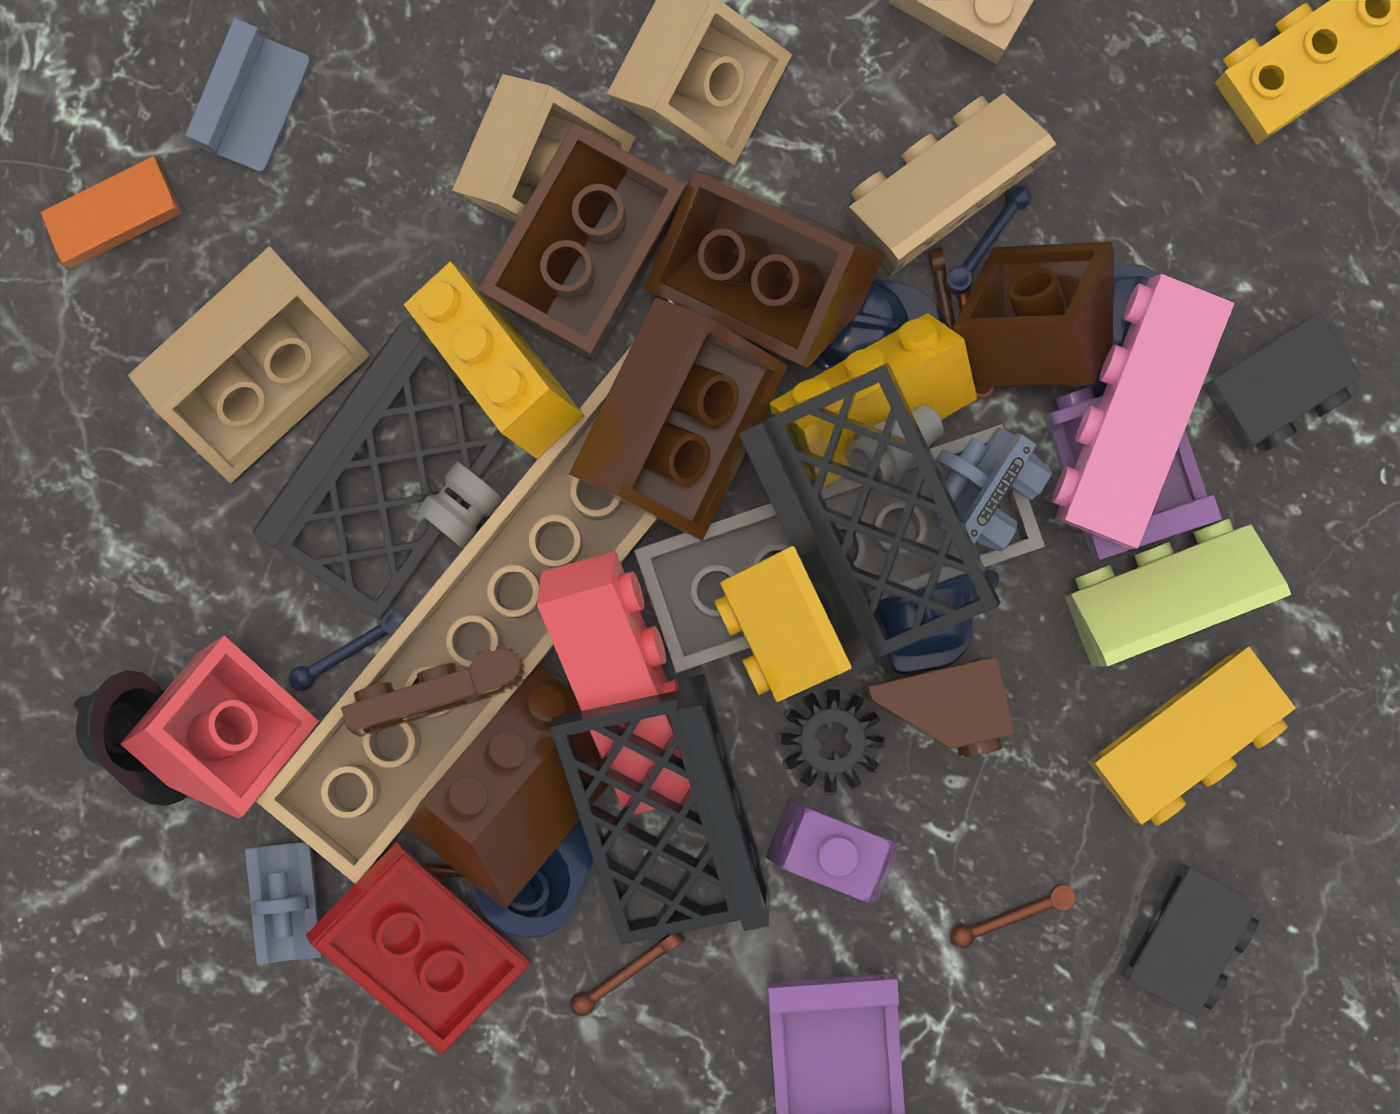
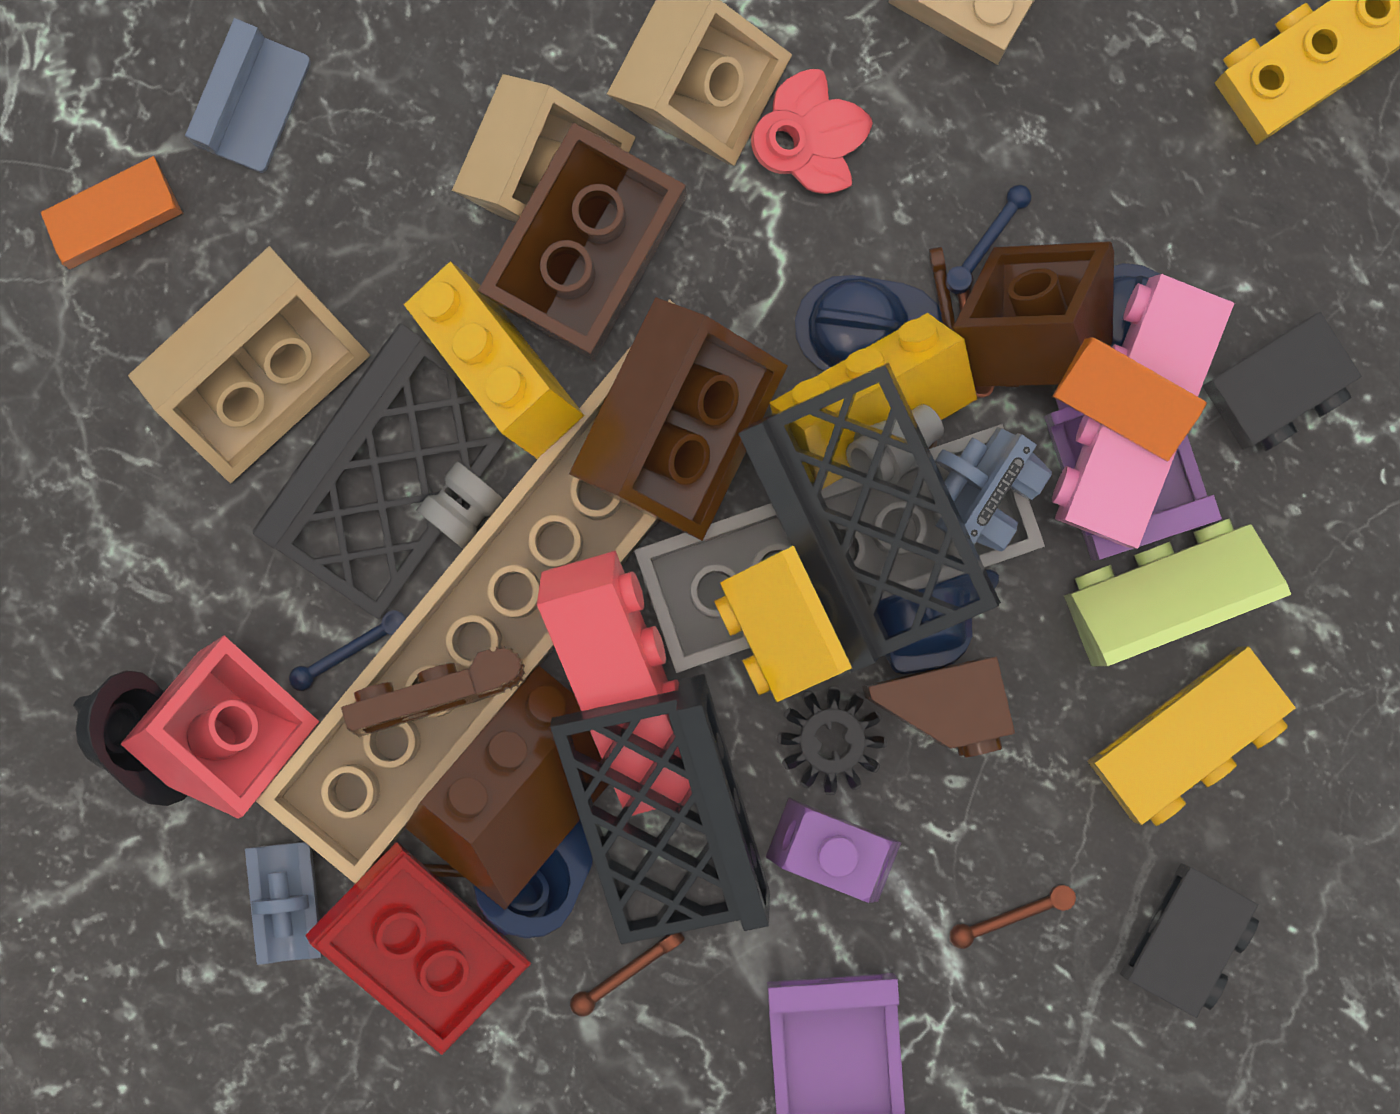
reddish brown slope [644,170,885,367] -> none
tan slope [846,93,1057,276] -> none
none -> coral plate [751,69,873,194]
none -> orange slope [1052,337,1207,462]

